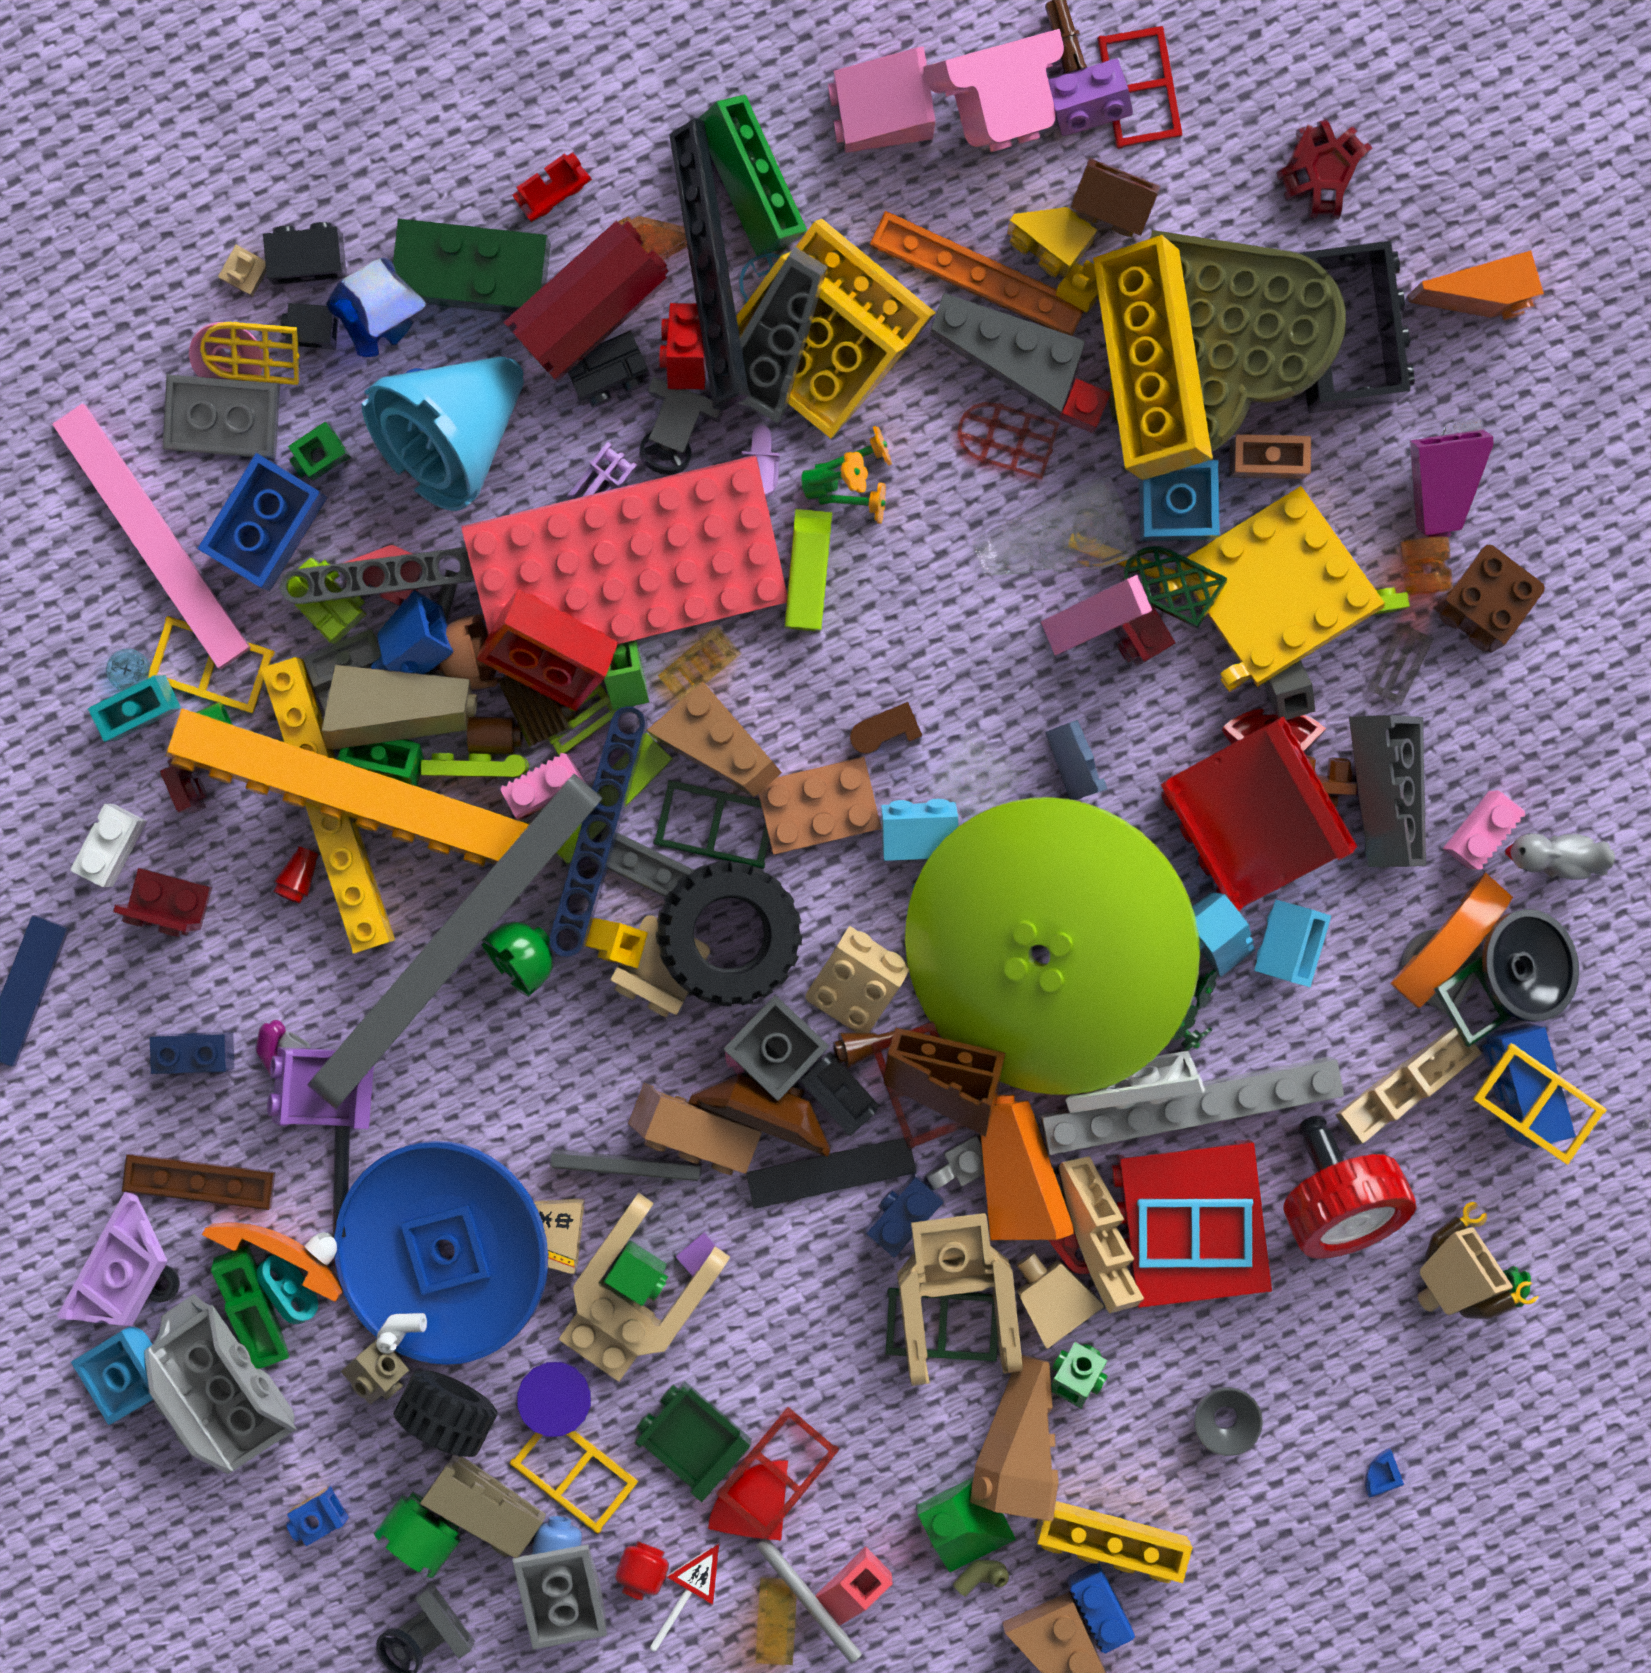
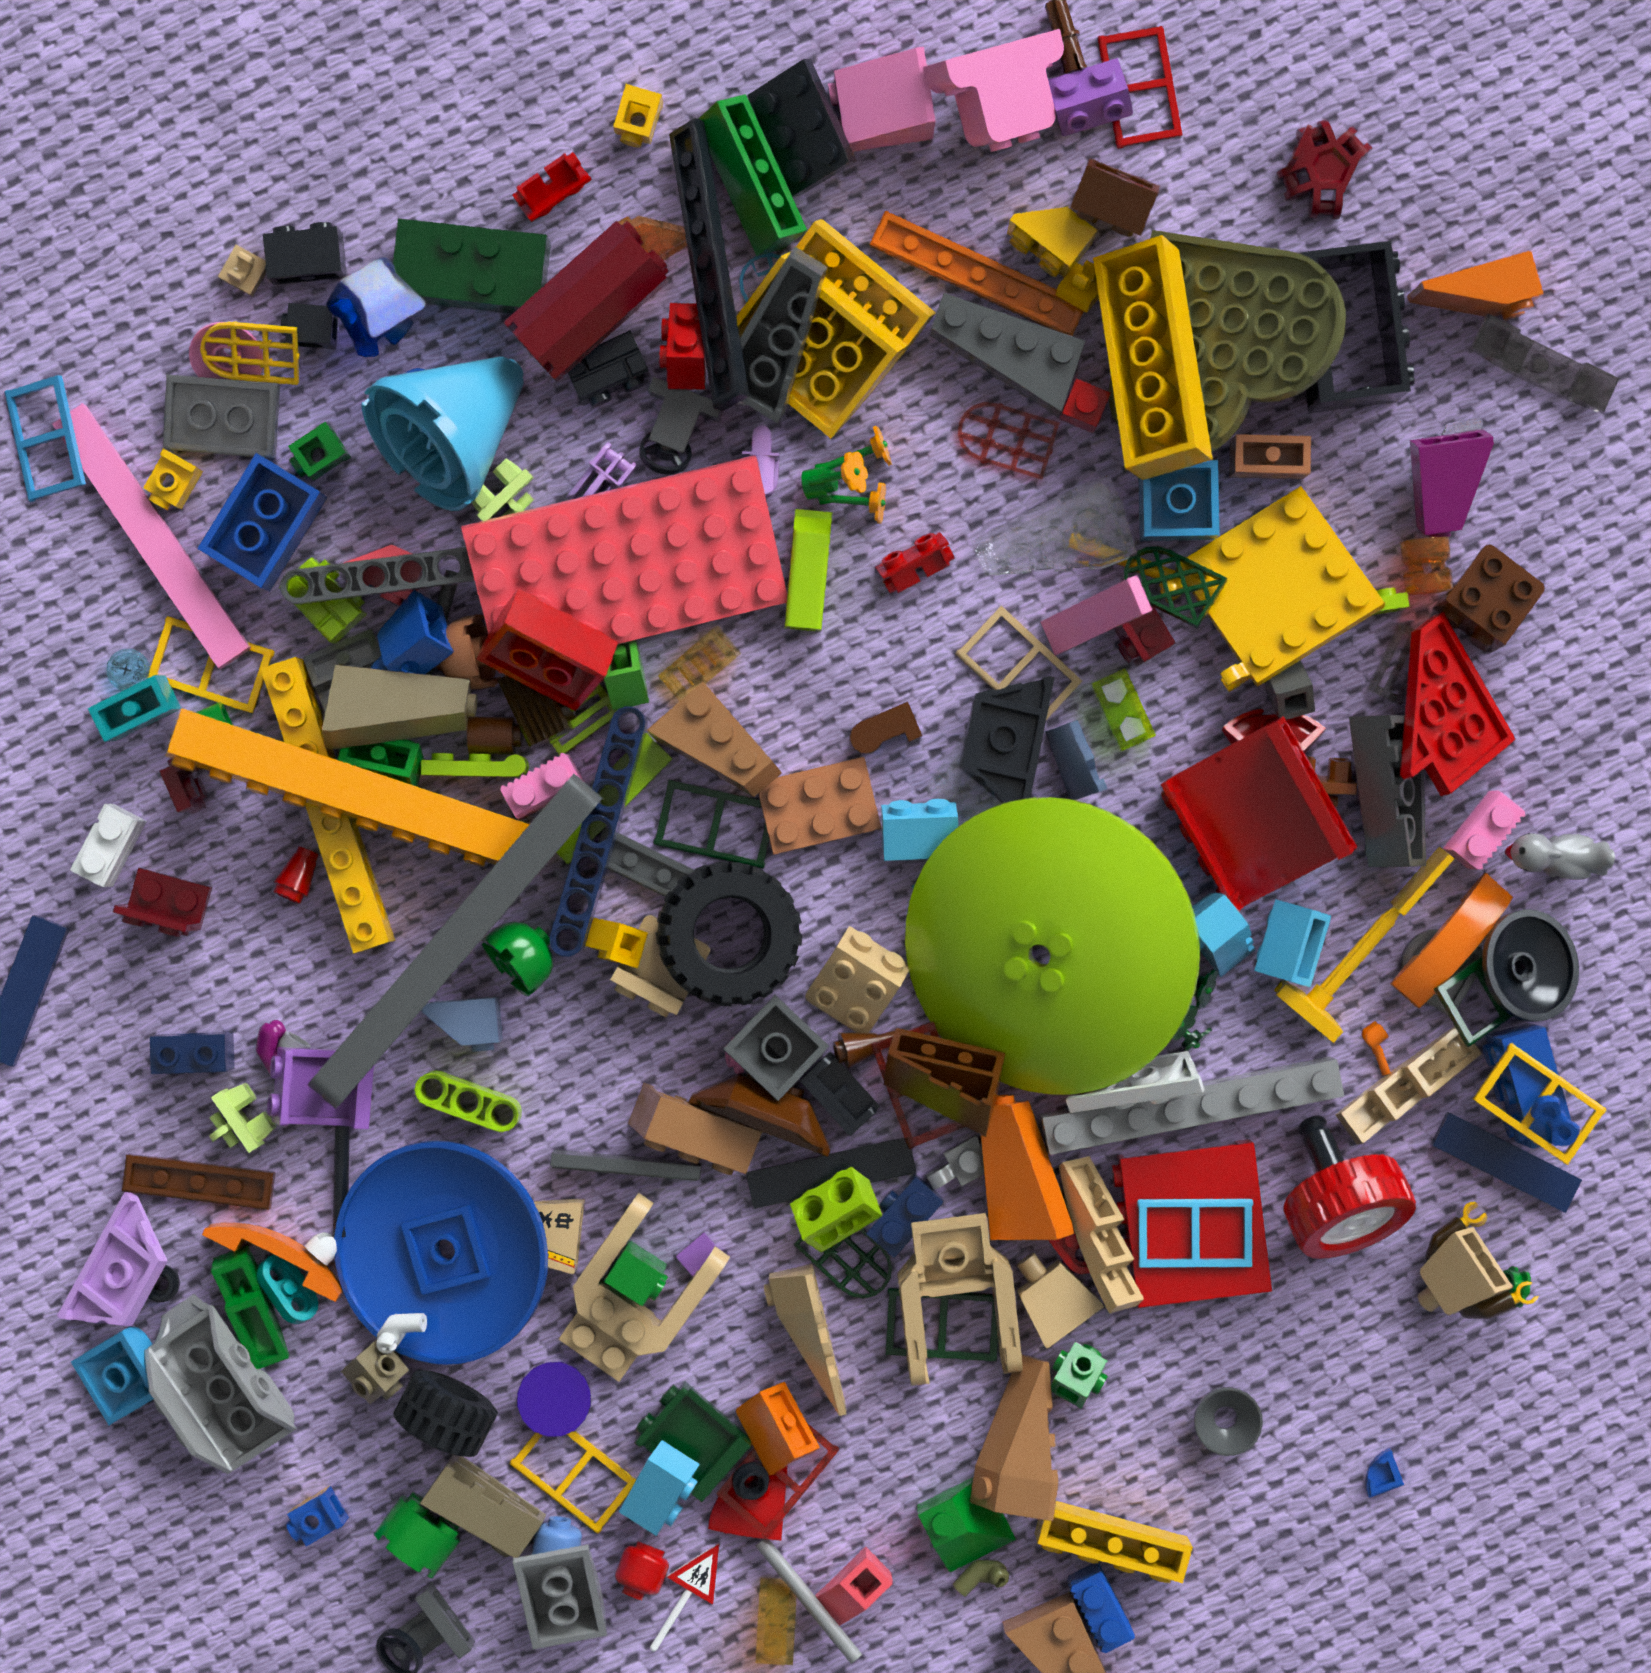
none -> dark azure window [5,375,86,502]
none -> yellow brick [143,448,203,511]
none -> yellowish green hips [209,1083,276,1153]
none -> lime beam [414,1070,522,1132]
none -> sand blue slope [421,996,503,1052]
none -> yellowish green hips [472,458,534,521]
none -> yellow brick [613,84,664,148]
none -> medium azure brick [619,1440,700,1536]
none -> black plate [732,1462,769,1500]
none -> orange panel [736,1382,820,1475]
none -> black plate [747,59,857,197]
none -> tan wedge [764,1263,847,1416]
none -> lime brick [790,1167,882,1253]
none -> dark green window [794,1228,892,1299]
none -> red hinge [875,532,955,594]
none -> tan window [955,606,1082,720]
none -> black wing [959,676,1055,804]
none -> clear neon green piece [1090,668,1156,751]
none -> yellow piece [1274,846,1454,1043]
none -> orange hand [1362,1021,1391,1076]
none -> red wing [1400,612,1516,796]
none -> dark blue tile [1430,1112,1582,1213]
none -> clear smoke slope [1470,314,1620,413]
none -> blue piece [1530,1095,1580,1146]

